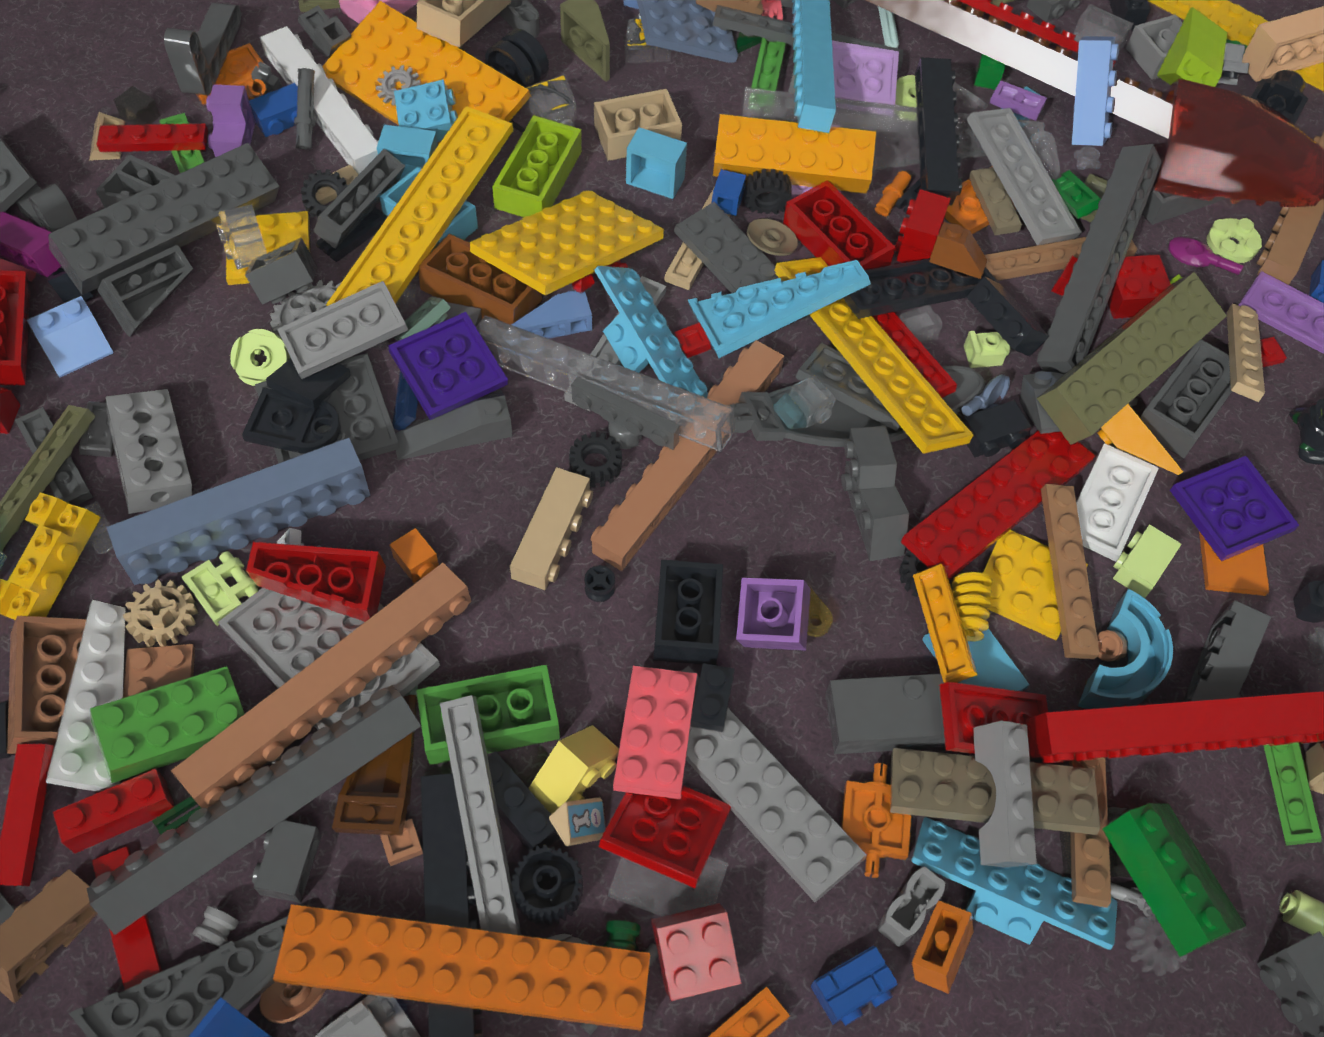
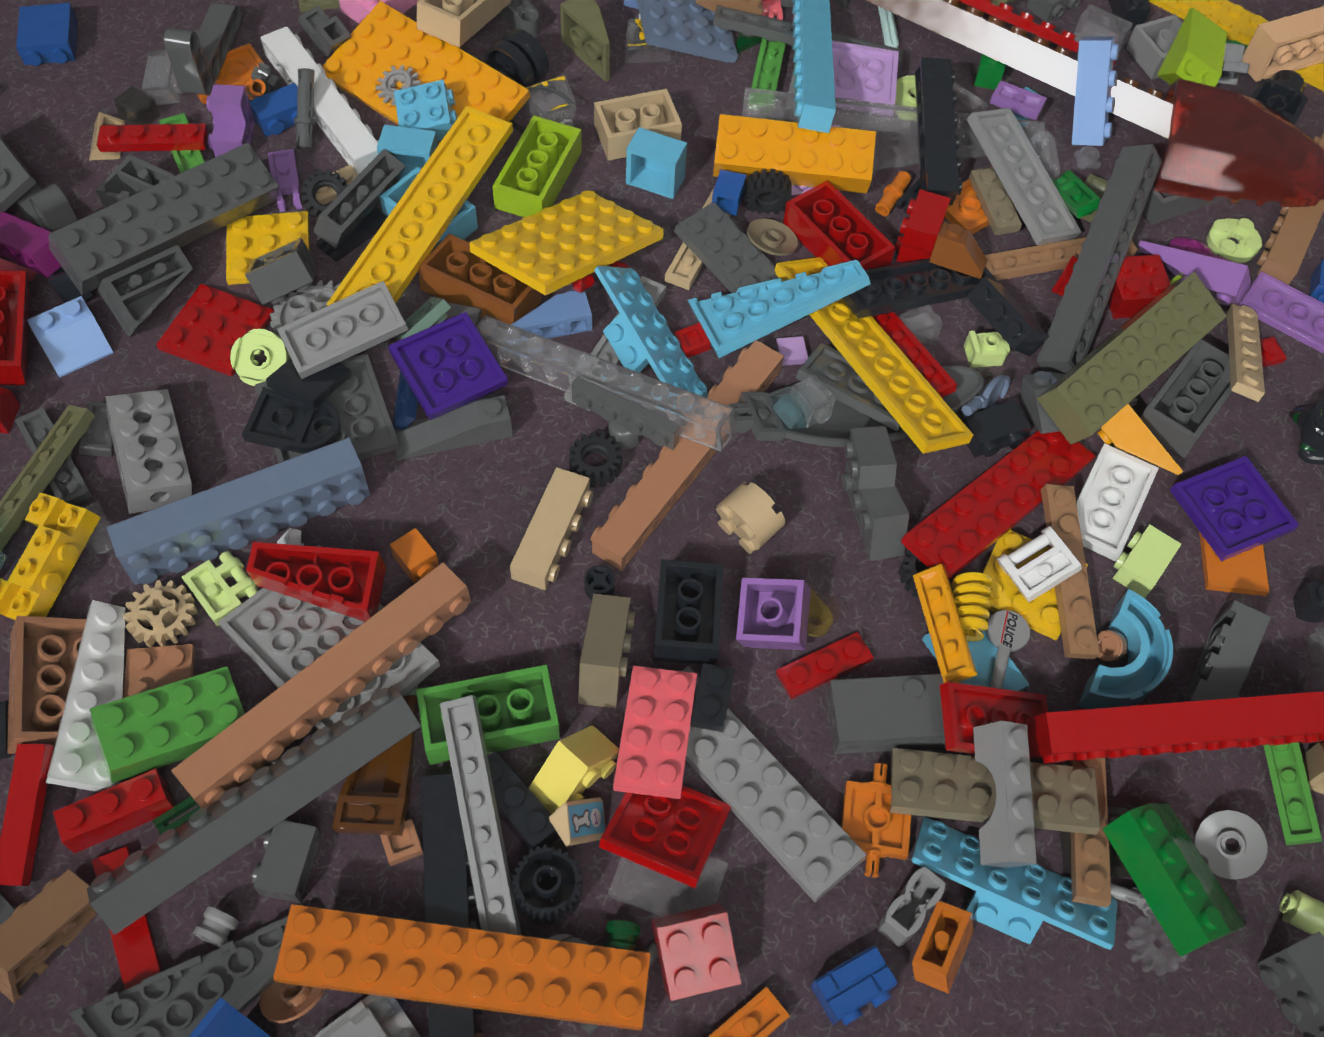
clear brick [216,204,267,269] -> none
none -> blue brick [16,3,78,66]
none -> clear brick [141,49,183,106]
none -> red plate [156,284,274,377]
none -> medium lavender hinge [267,149,302,212]
none -> dark tan wedge [578,593,635,708]
none -> tan brick [716,481,785,554]
none -> lavender tile [775,336,808,366]
none -> red plate [776,632,874,700]
none -> light grey piece [986,610,1030,689]
none -> white plate [997,526,1082,603]
none -> medium lavender wedge [1139,240,1251,305]
none -> light grey dish [1195,810,1268,880]

